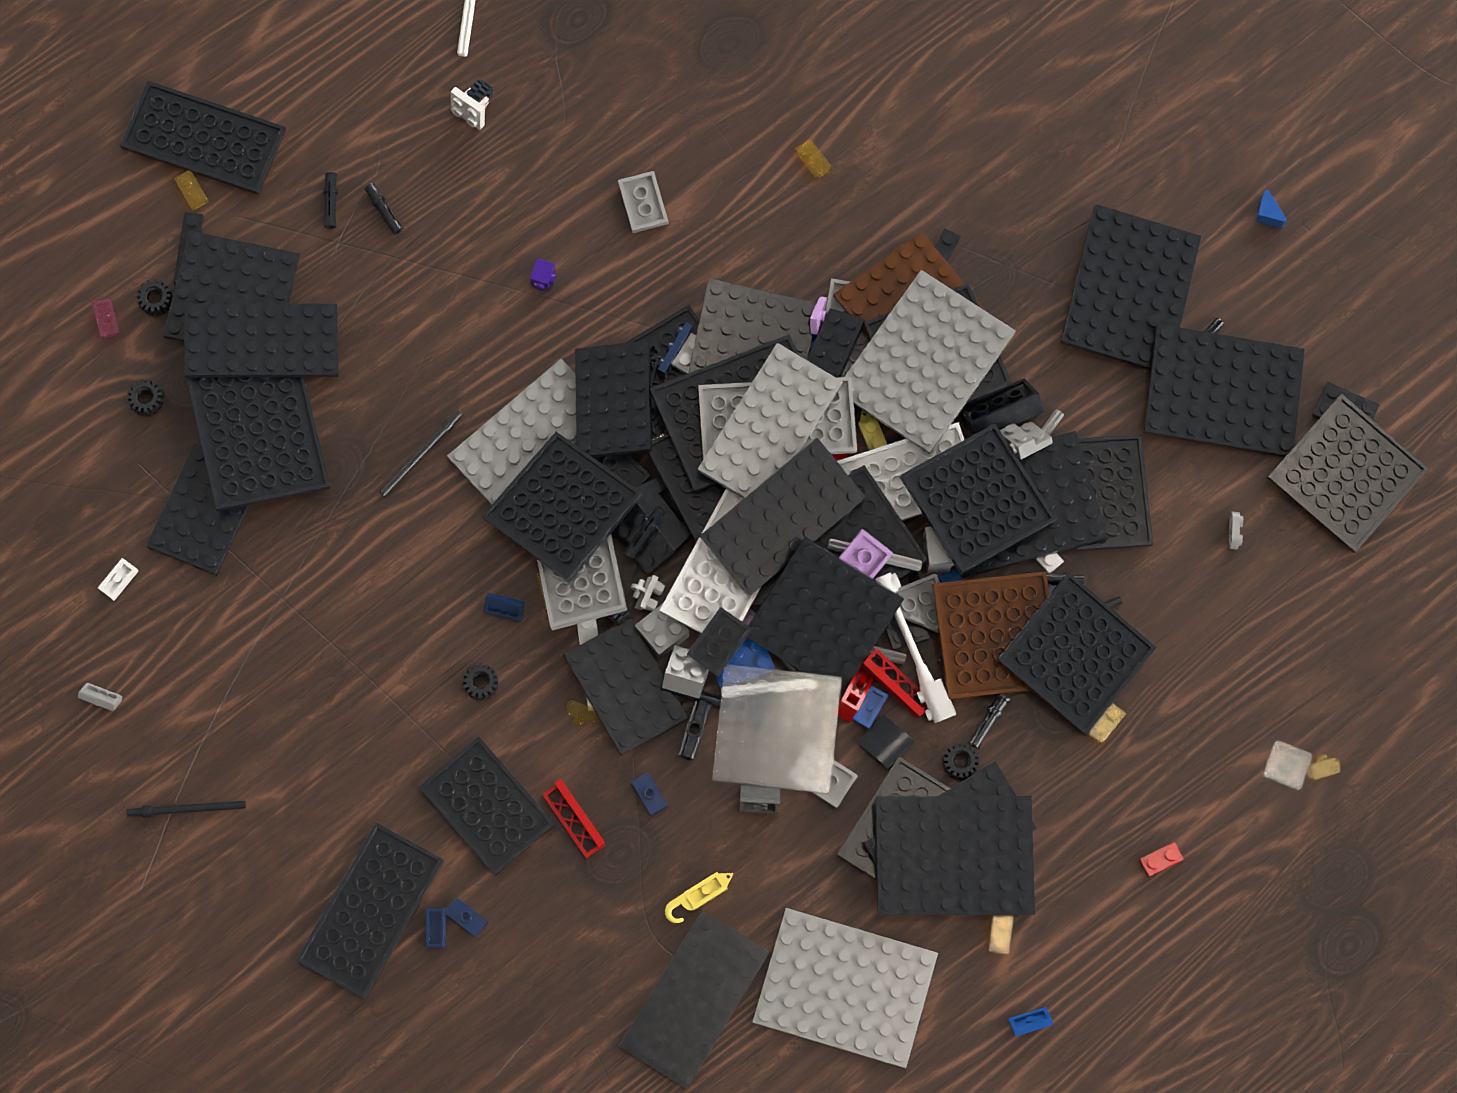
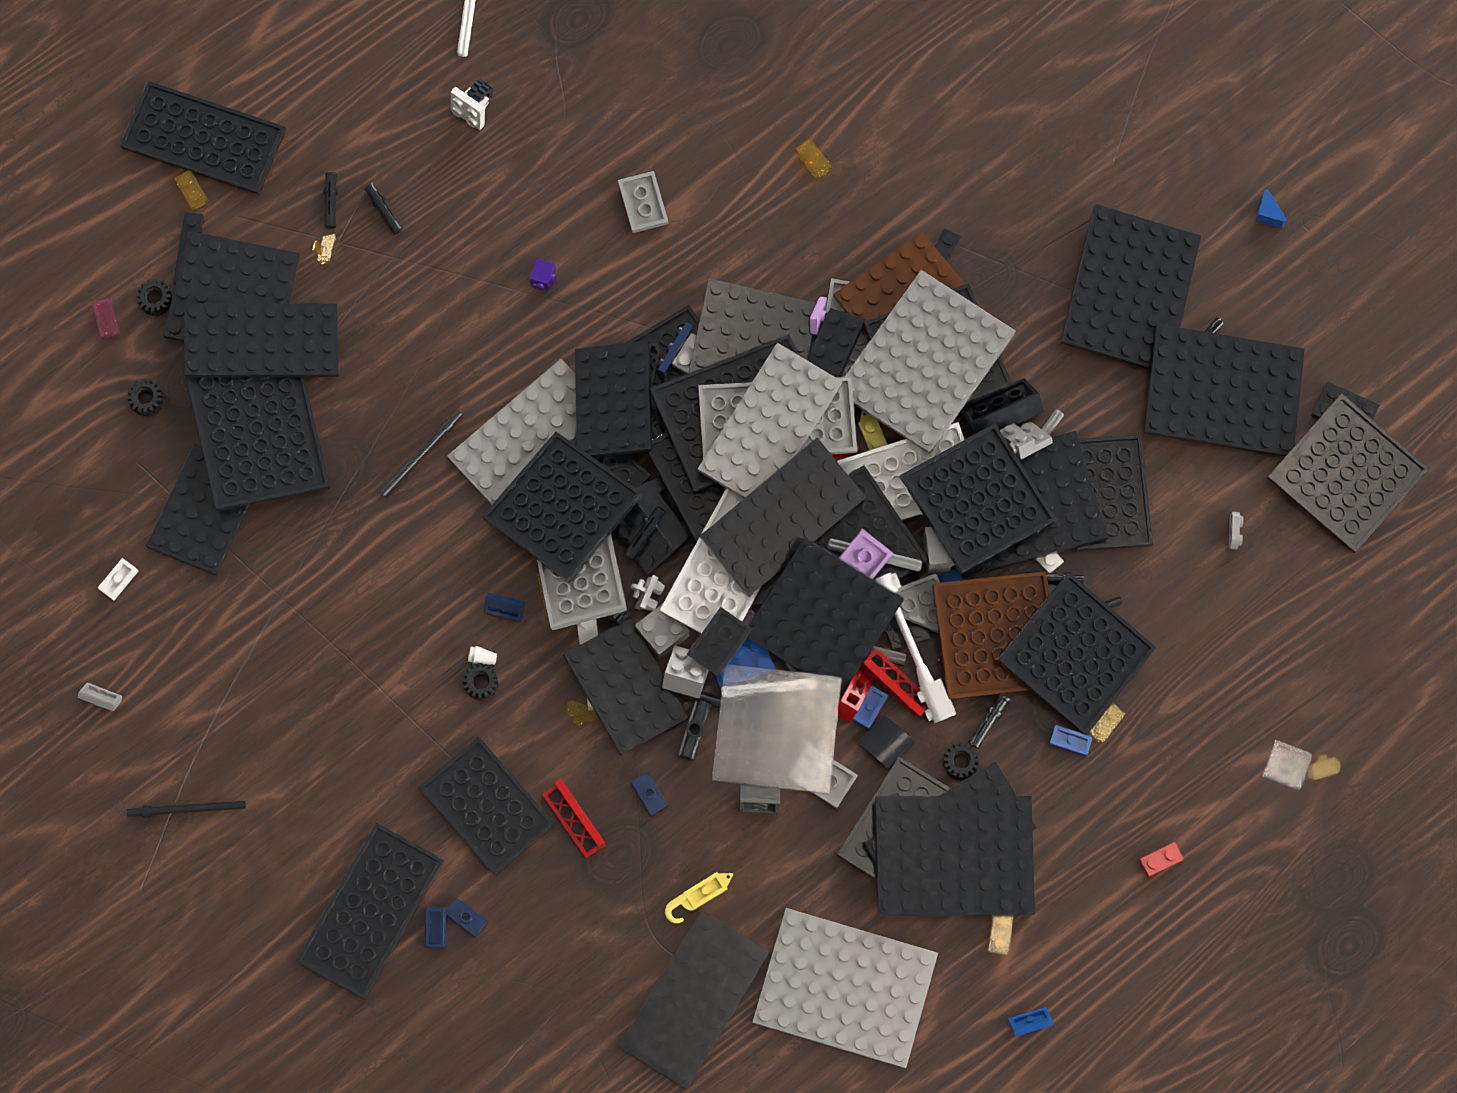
none -> clear yellow piece [312,234,336,265]
none -> white cone [468,646,497,665]
none -> plate [1049,725,1093,756]

